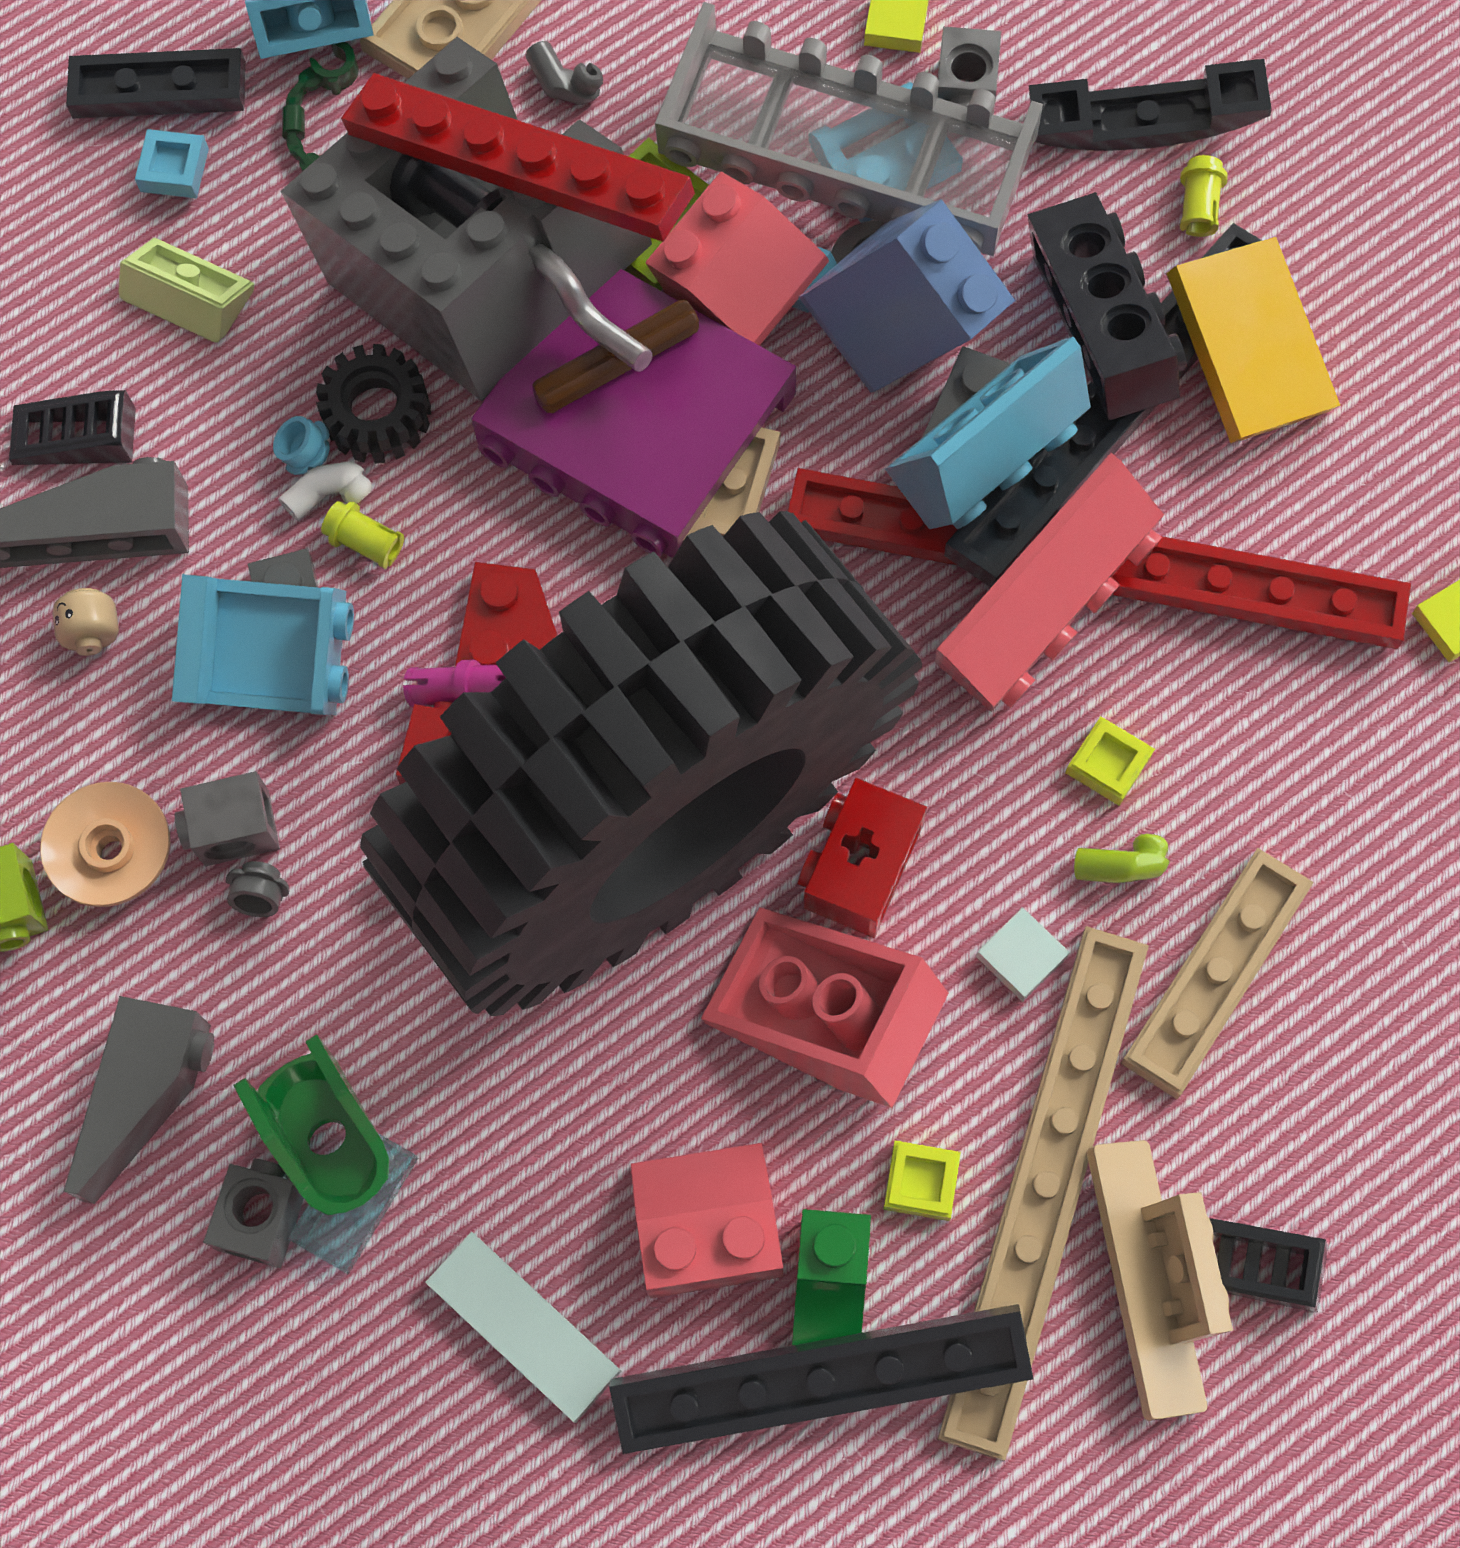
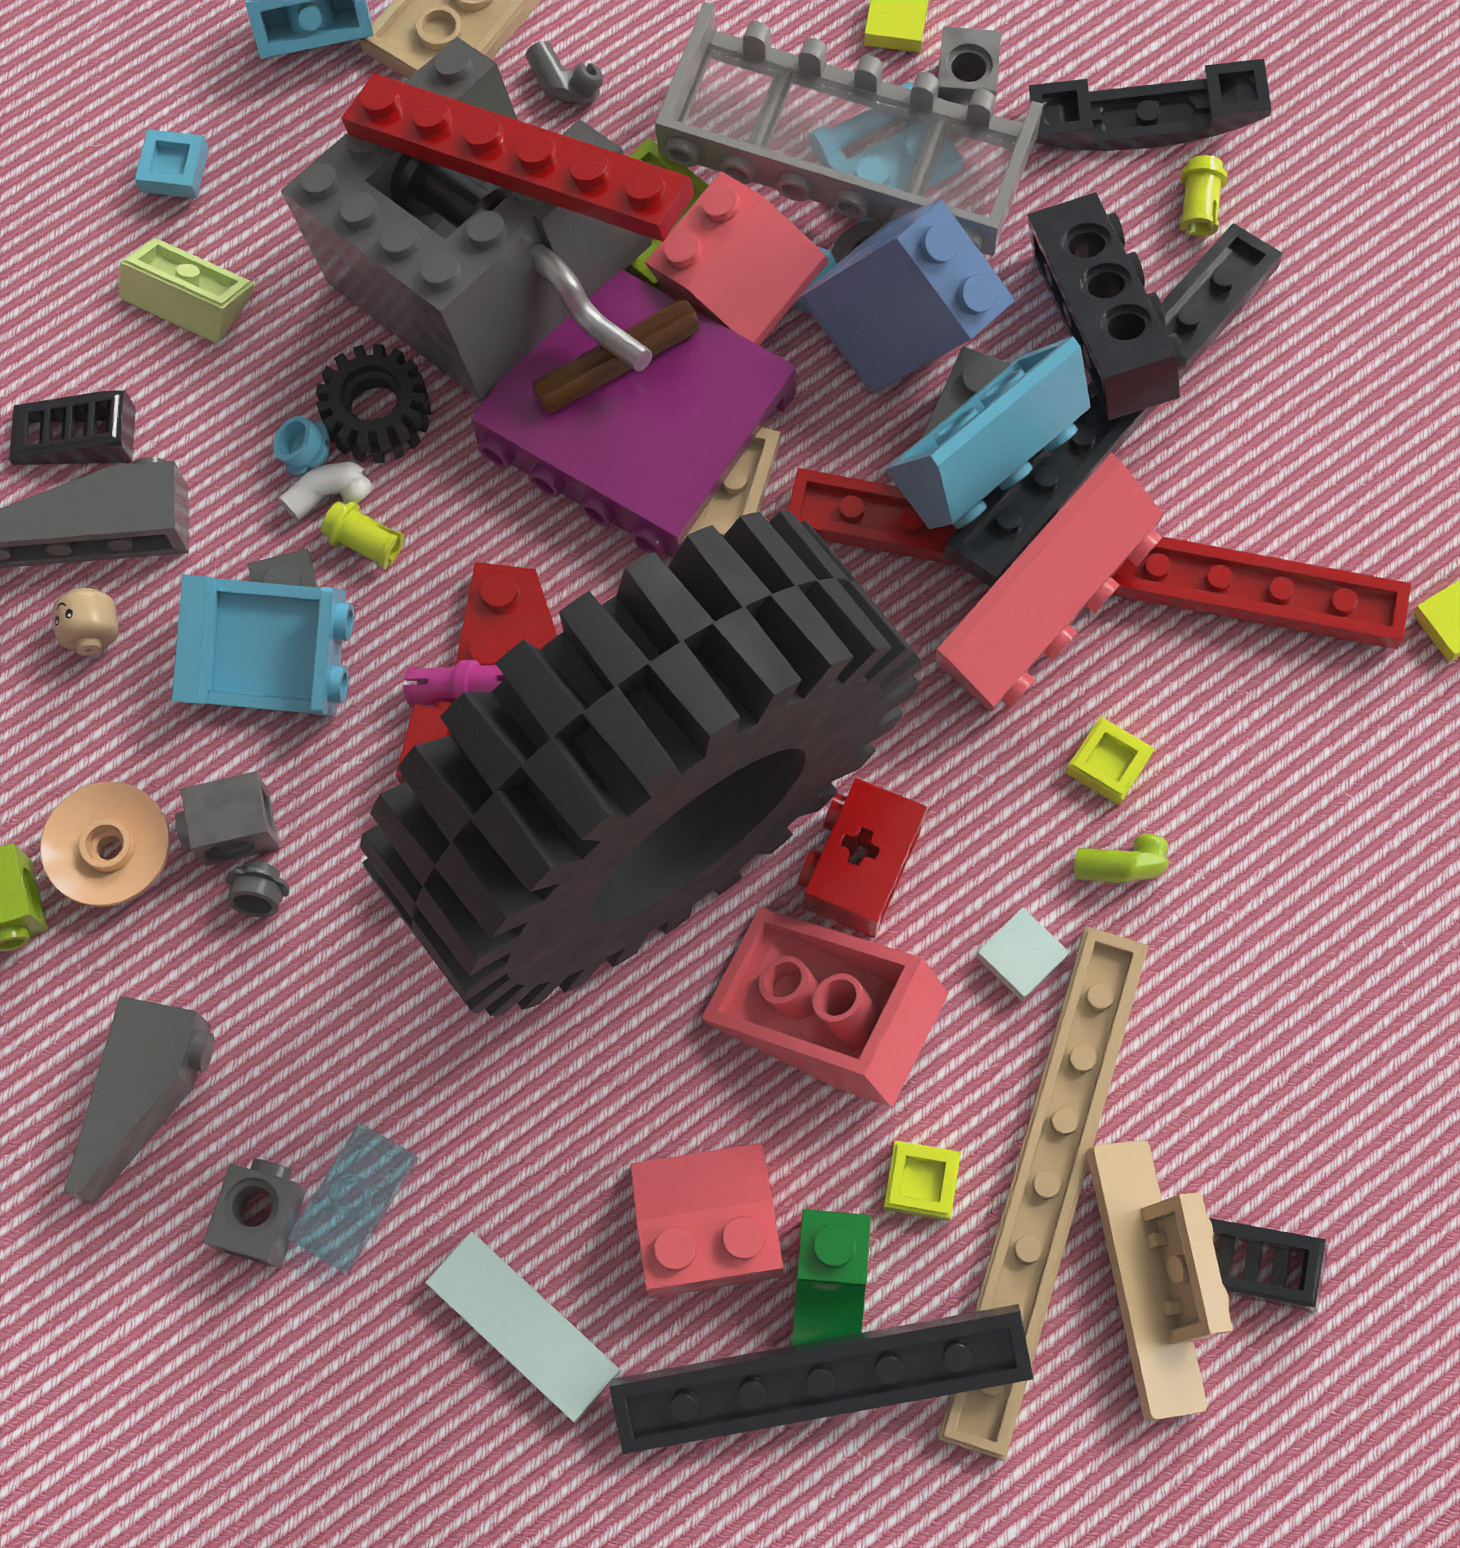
black plate [66,48,246,119] -> none
green piece [233,1034,389,1215] -> none
dark green piece [282,42,359,172] -> none
tan tile [1121,848,1314,1099] -> none
yellow tile [1166,237,1341,444] -> none

